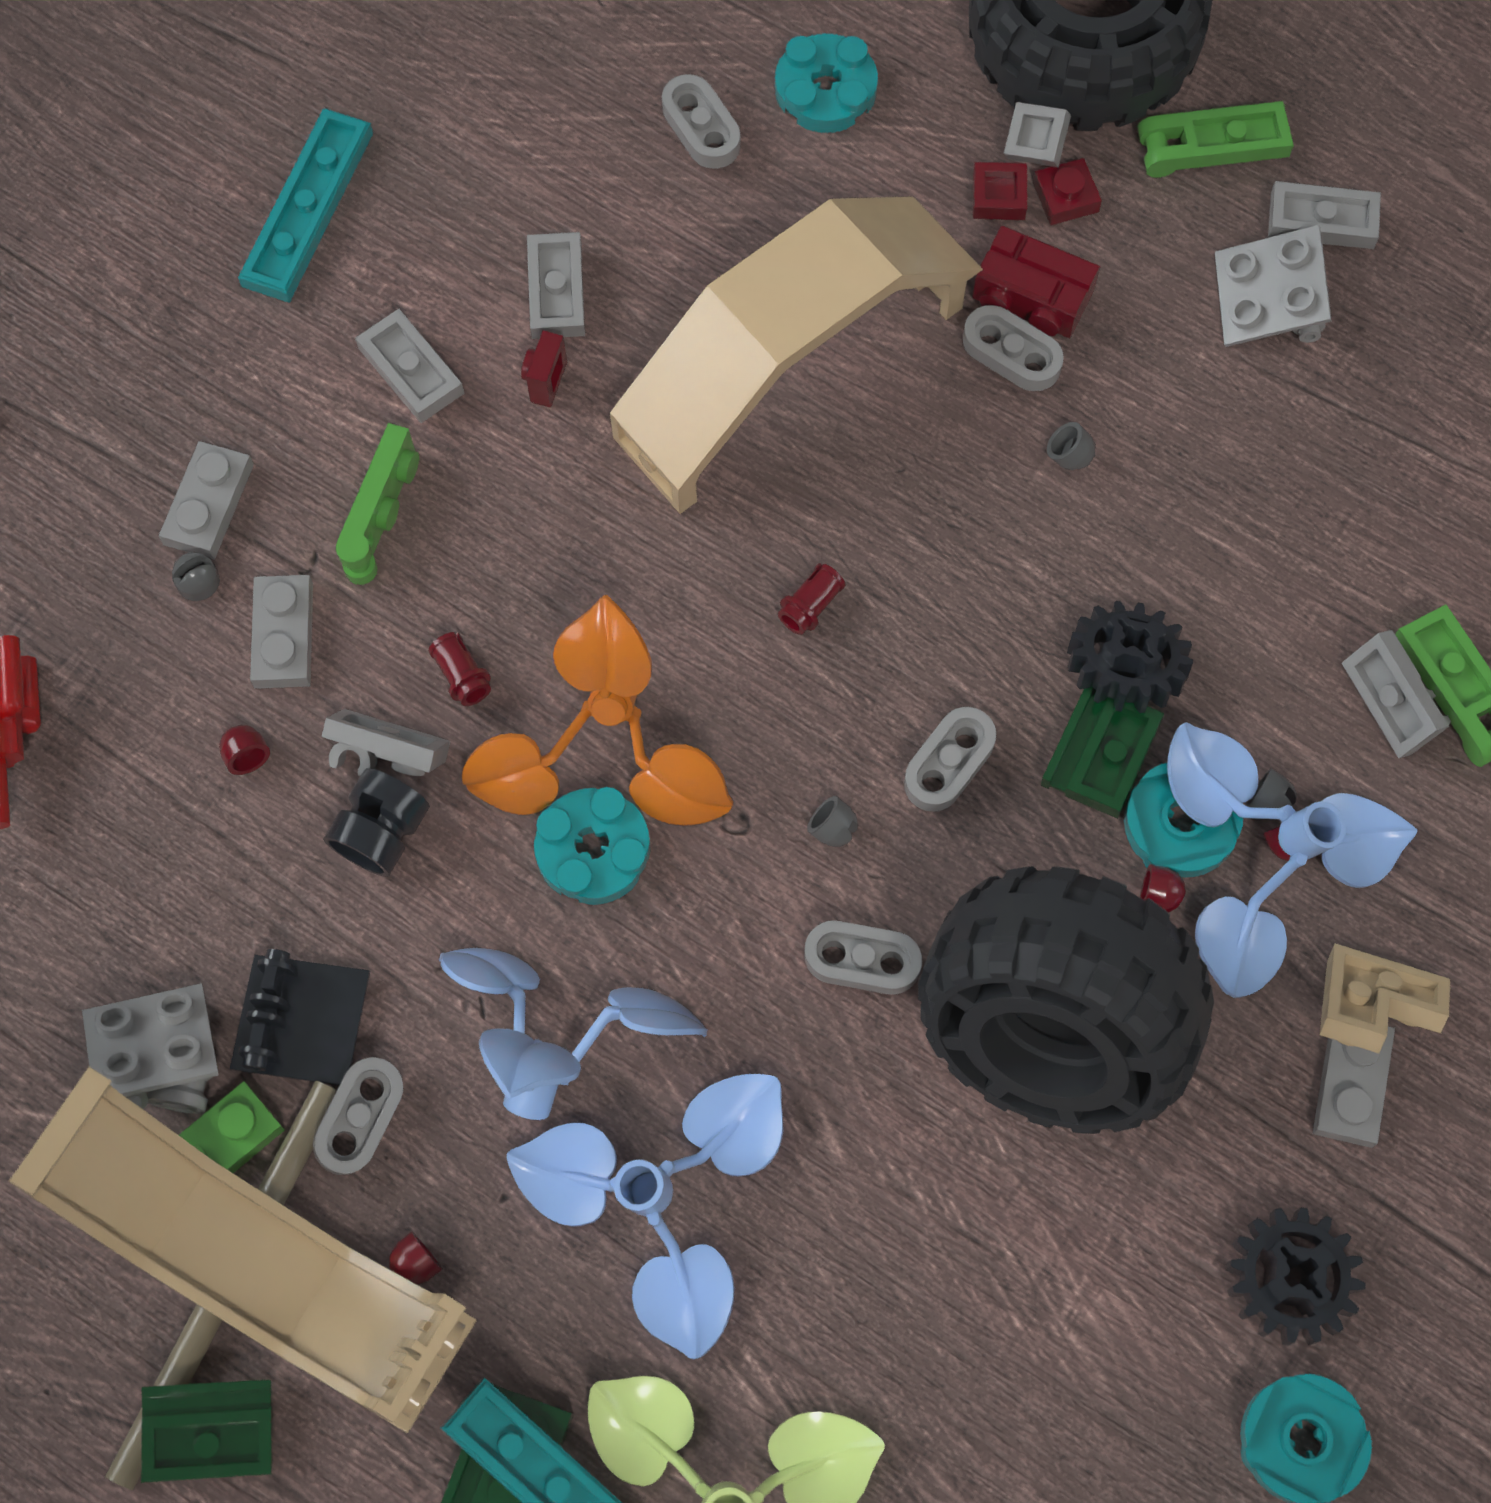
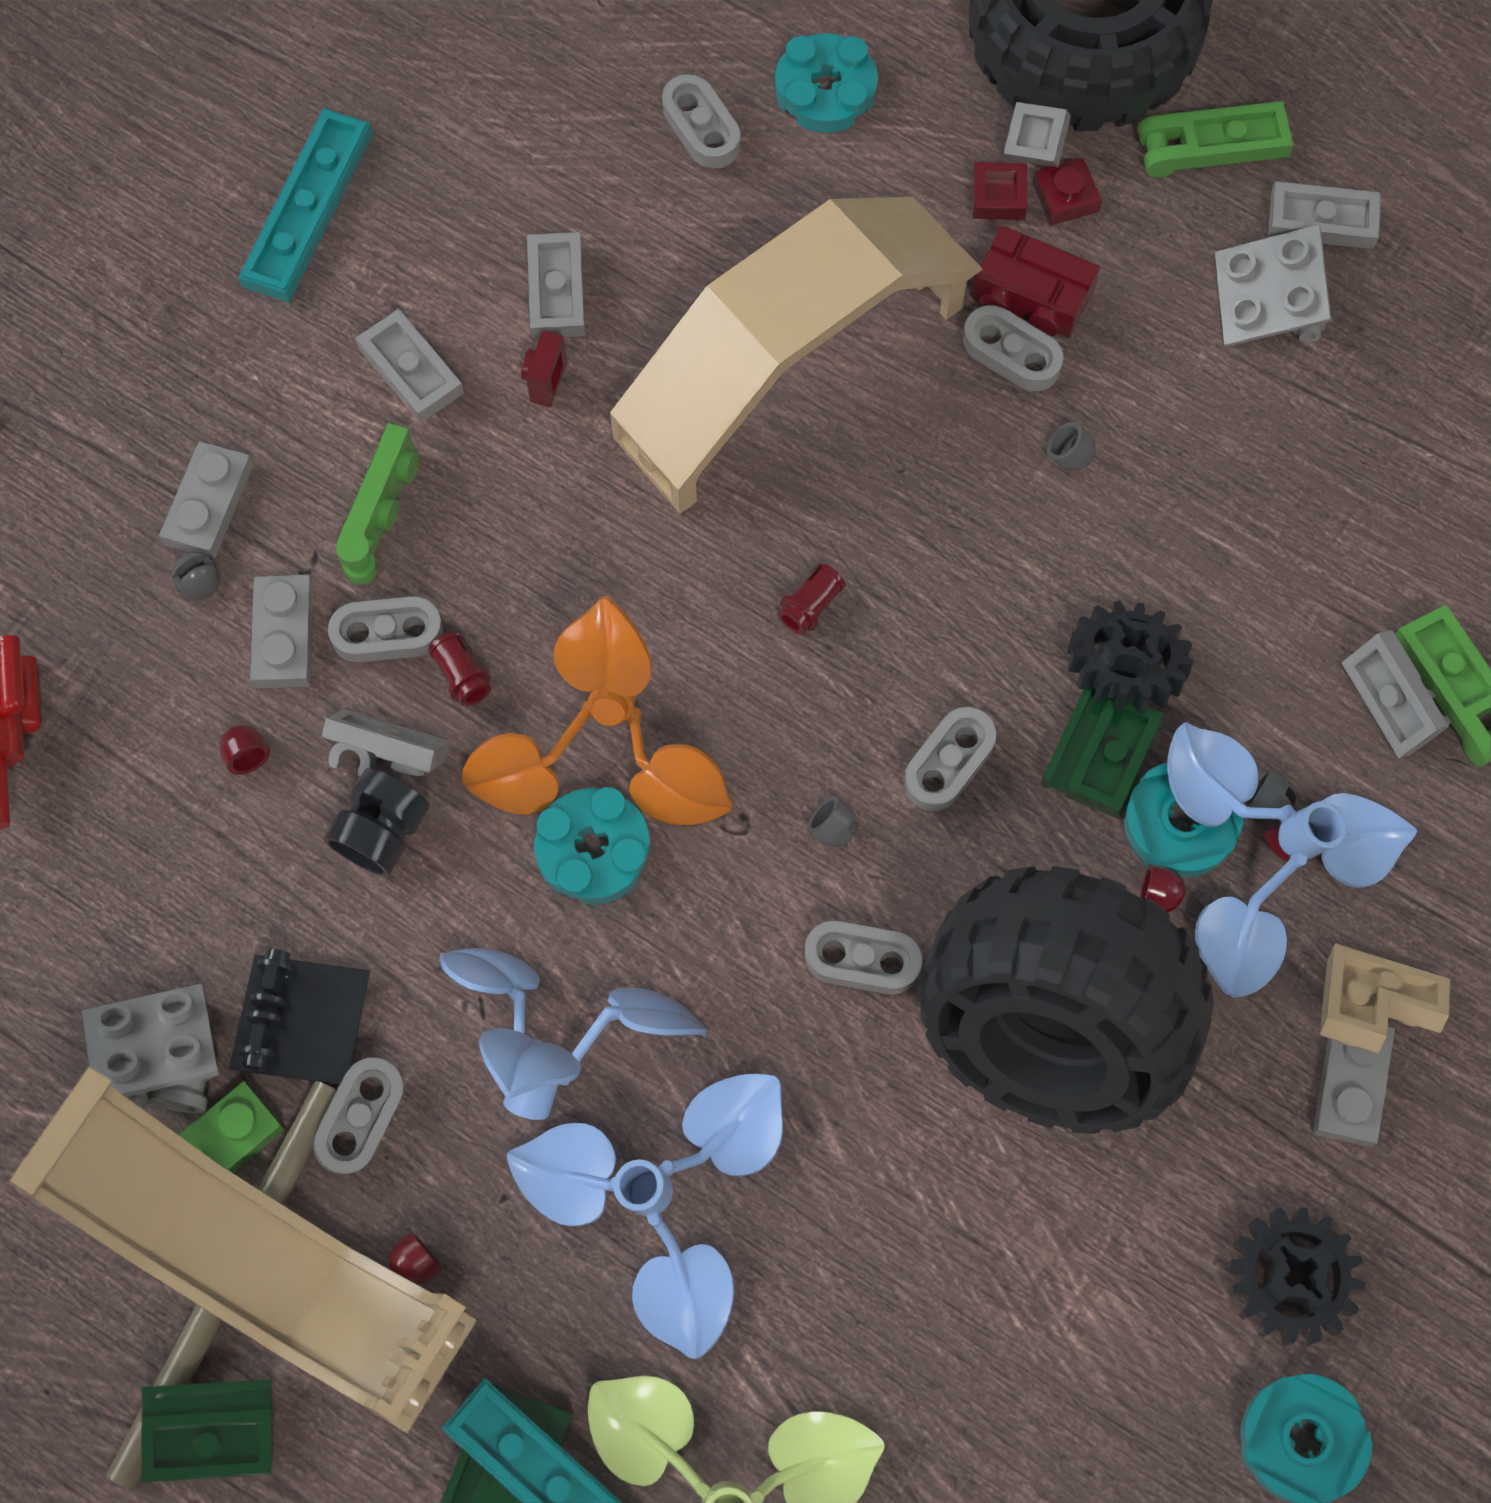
none -> light grey plate [328,596,443,663]

